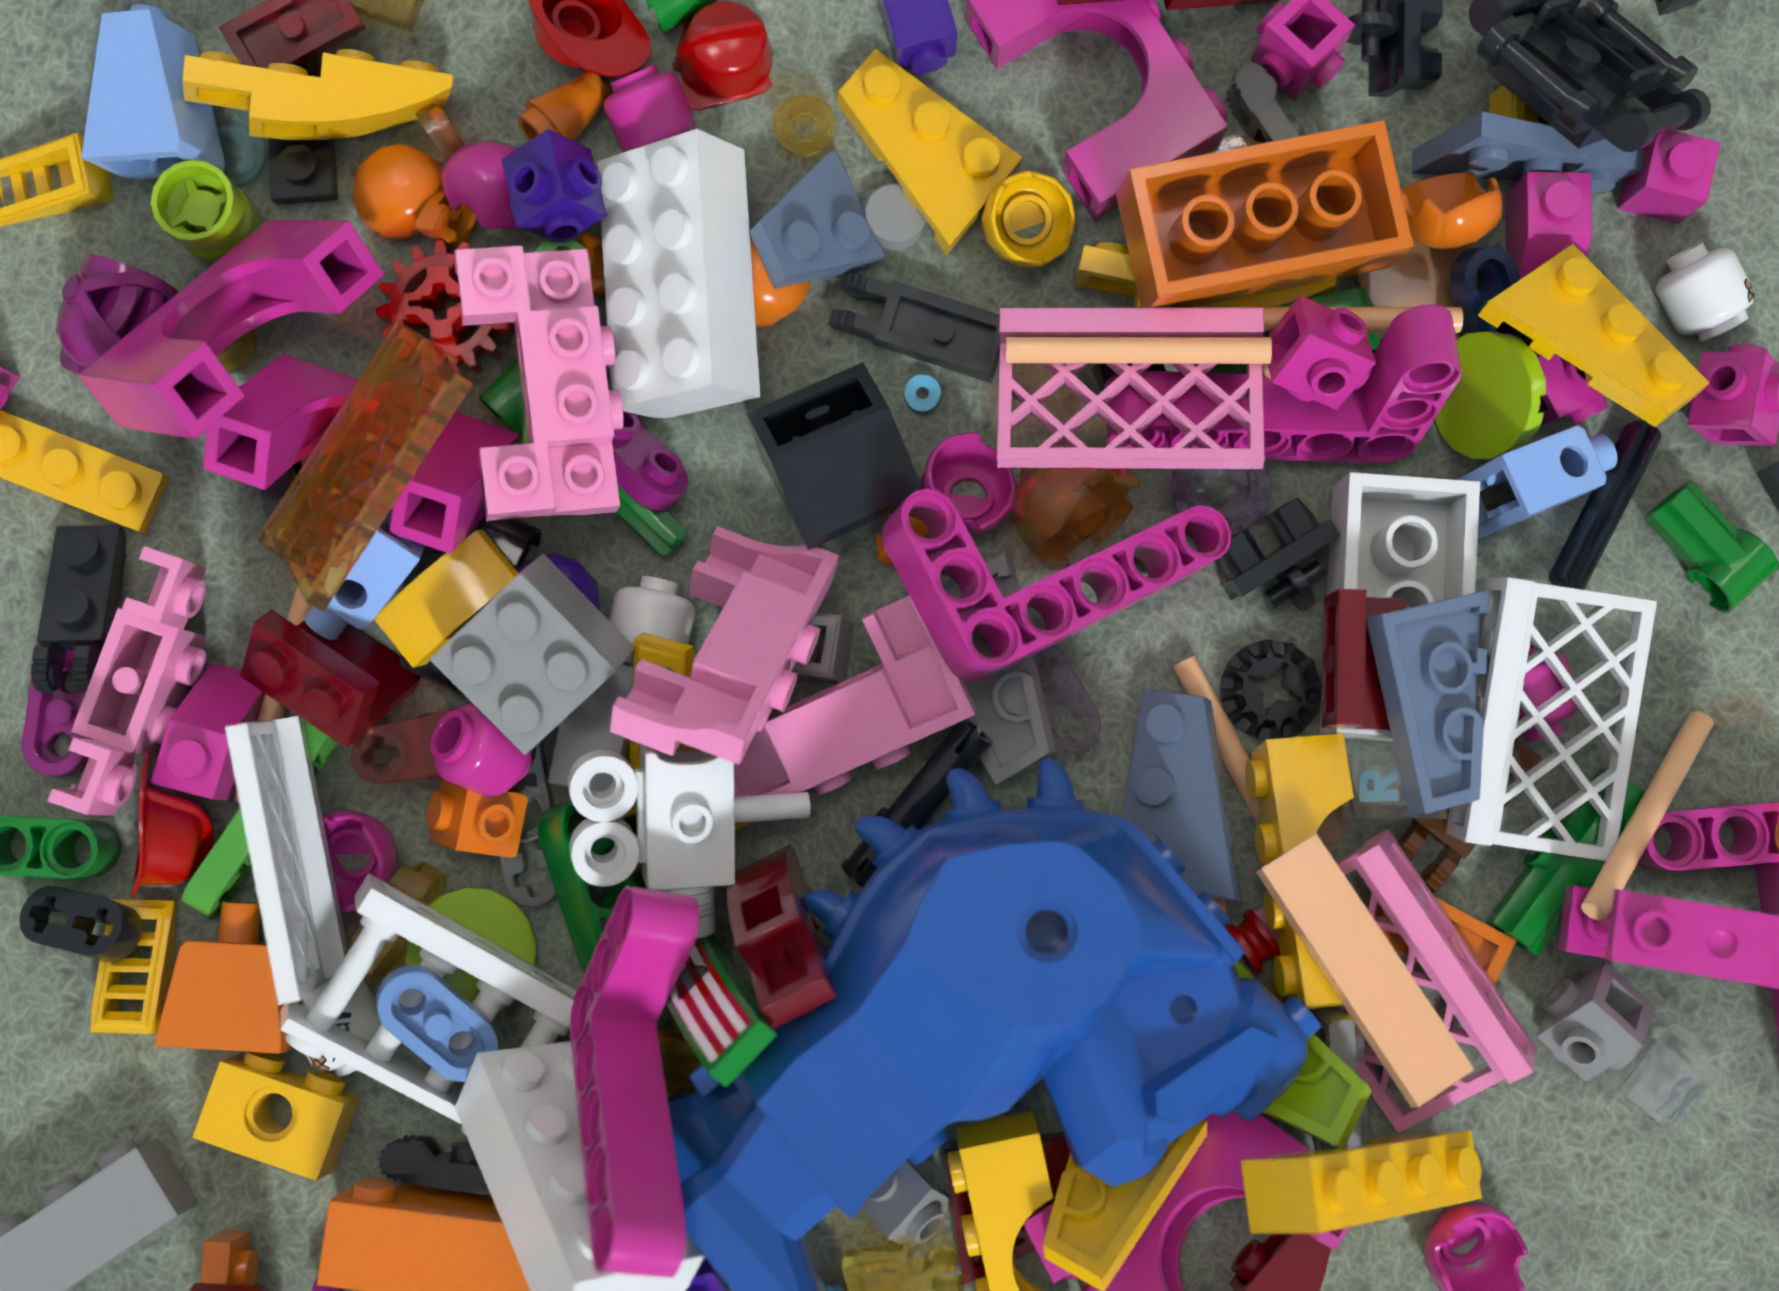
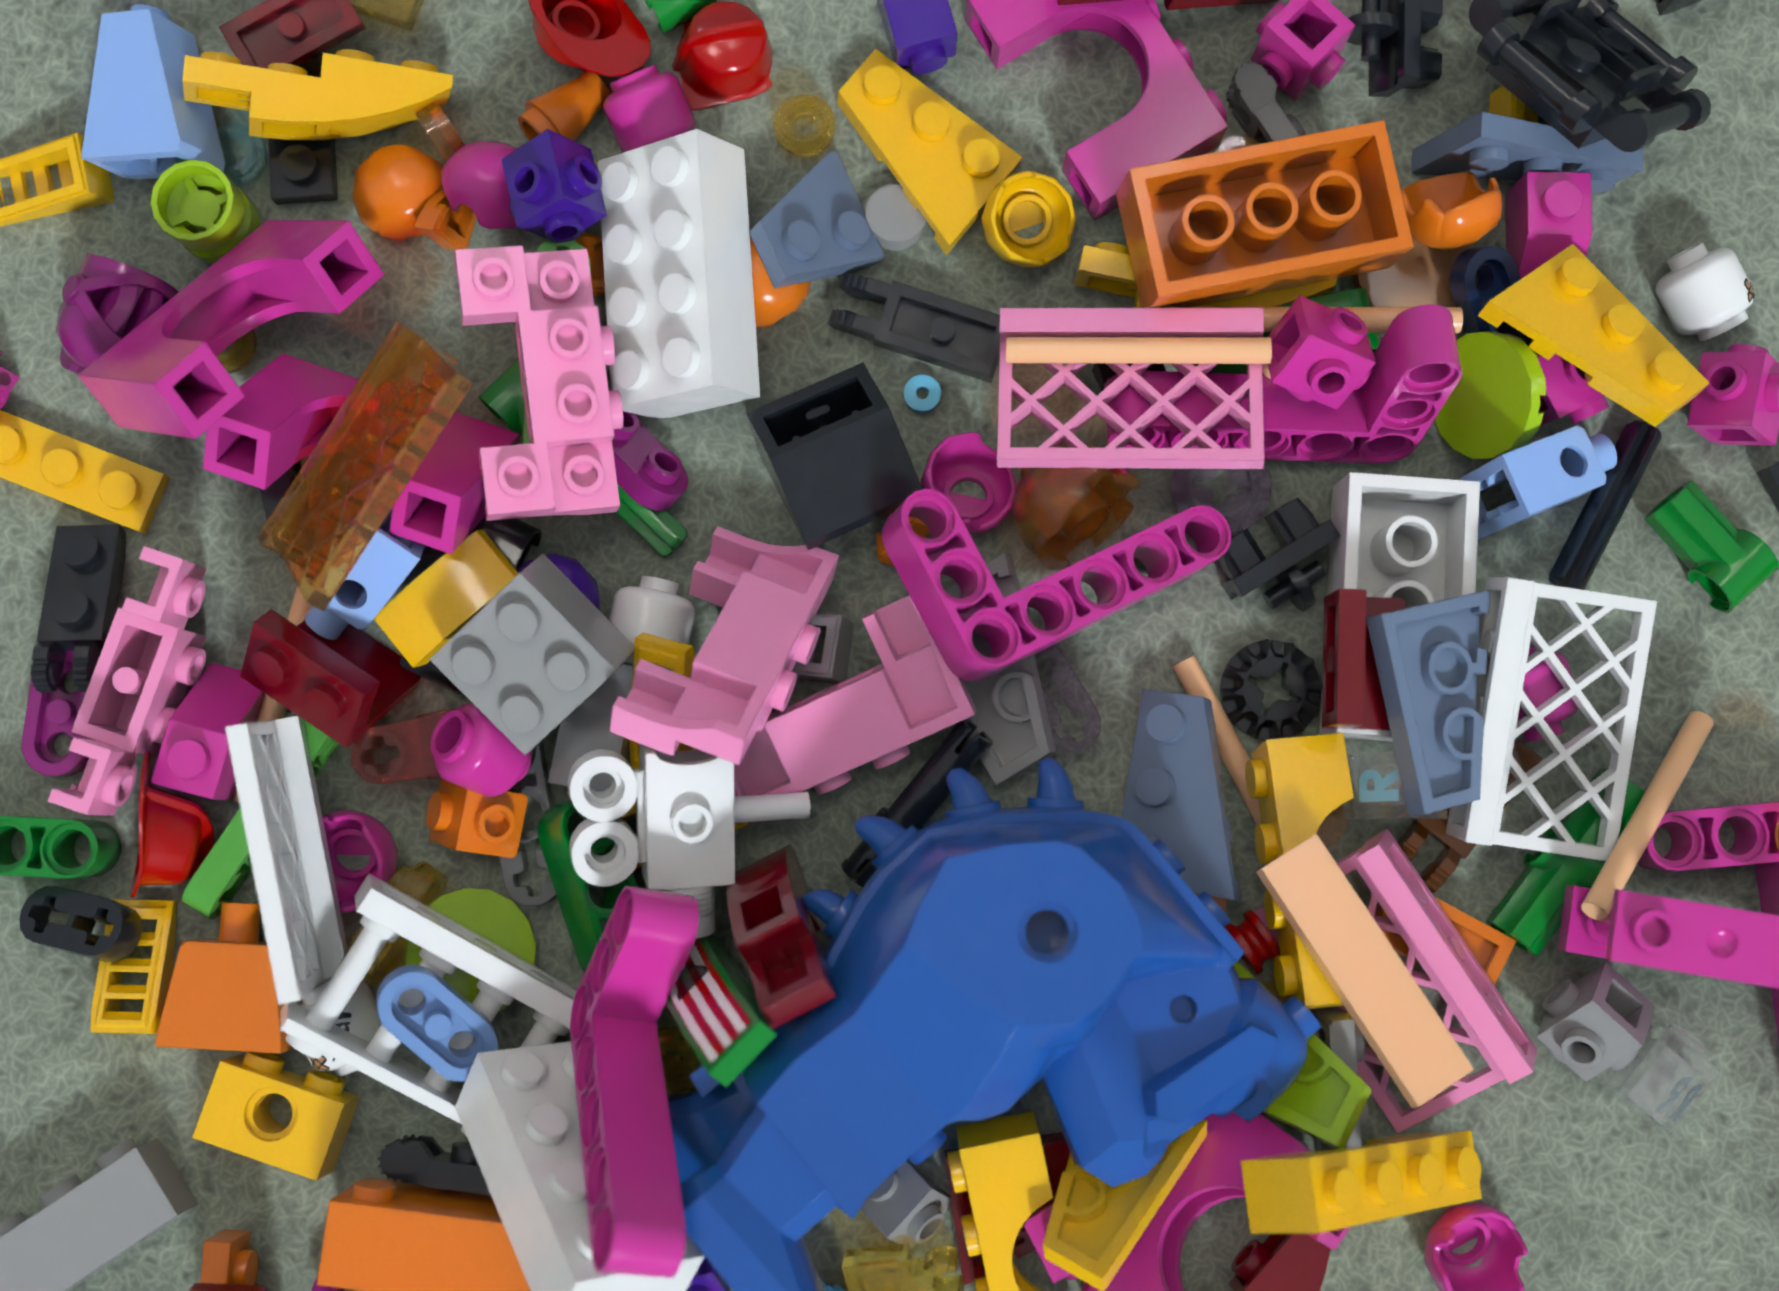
red gear [375,239,515,380] -> none
dark pink brick [1617,130,1721,224] -> none

